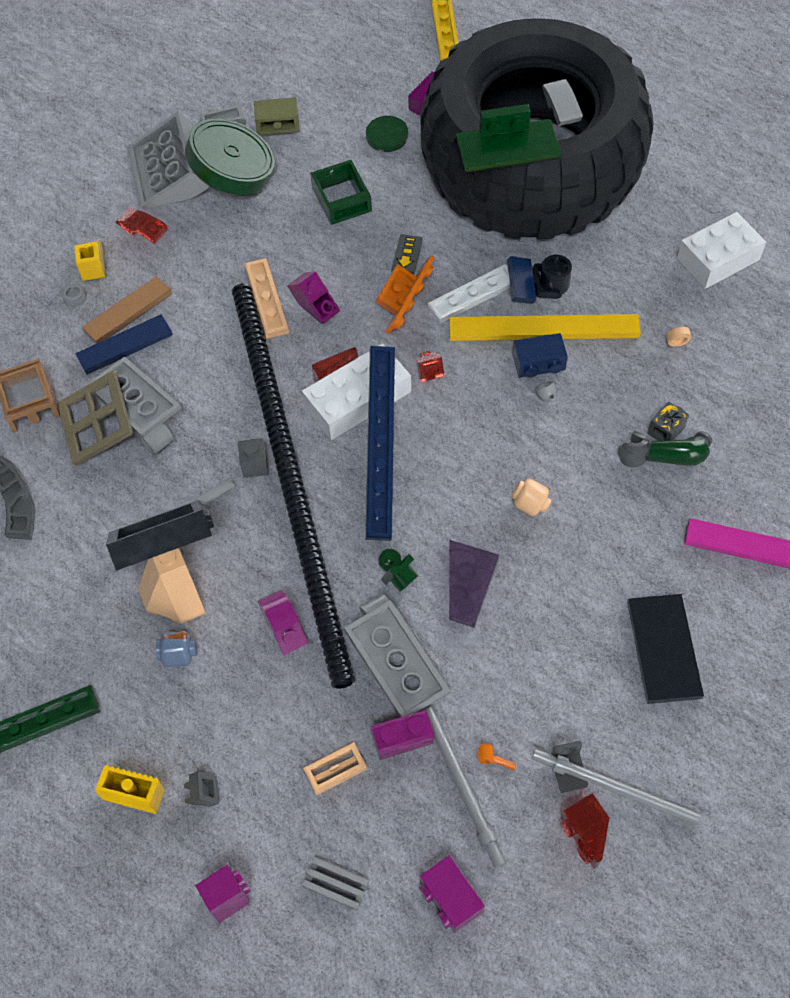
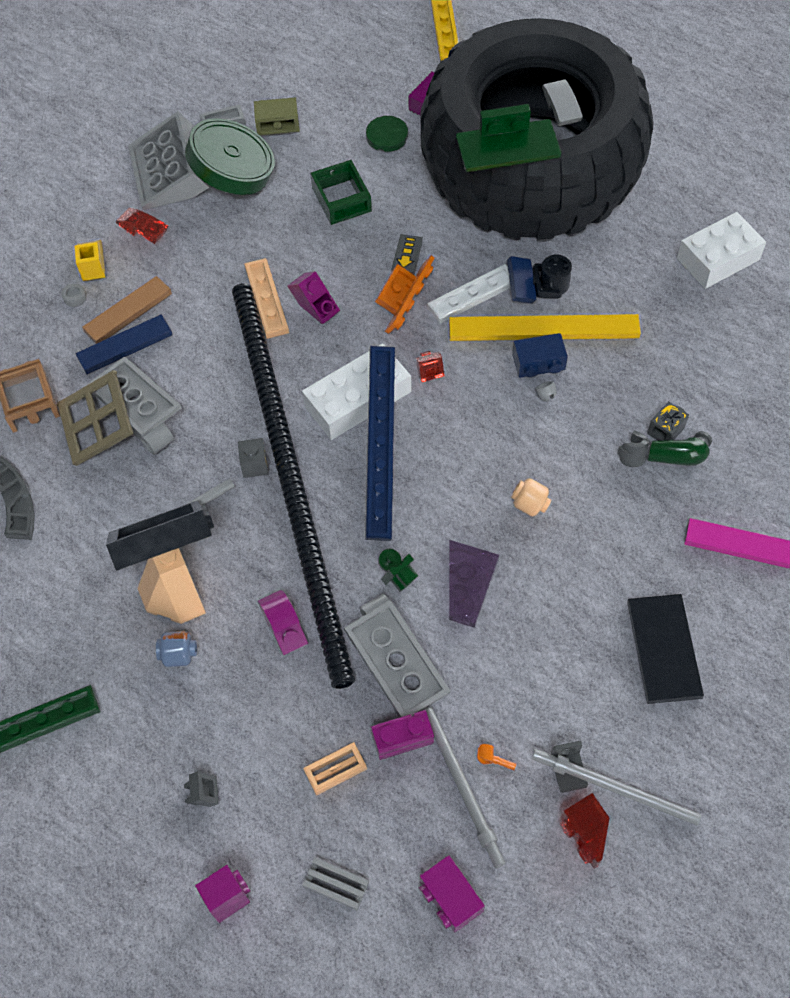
yellow brick [95,764,165,814] -> none
clear red slope [311,347,358,383] -> none
light nougat tile [666,327,692,347] -> none

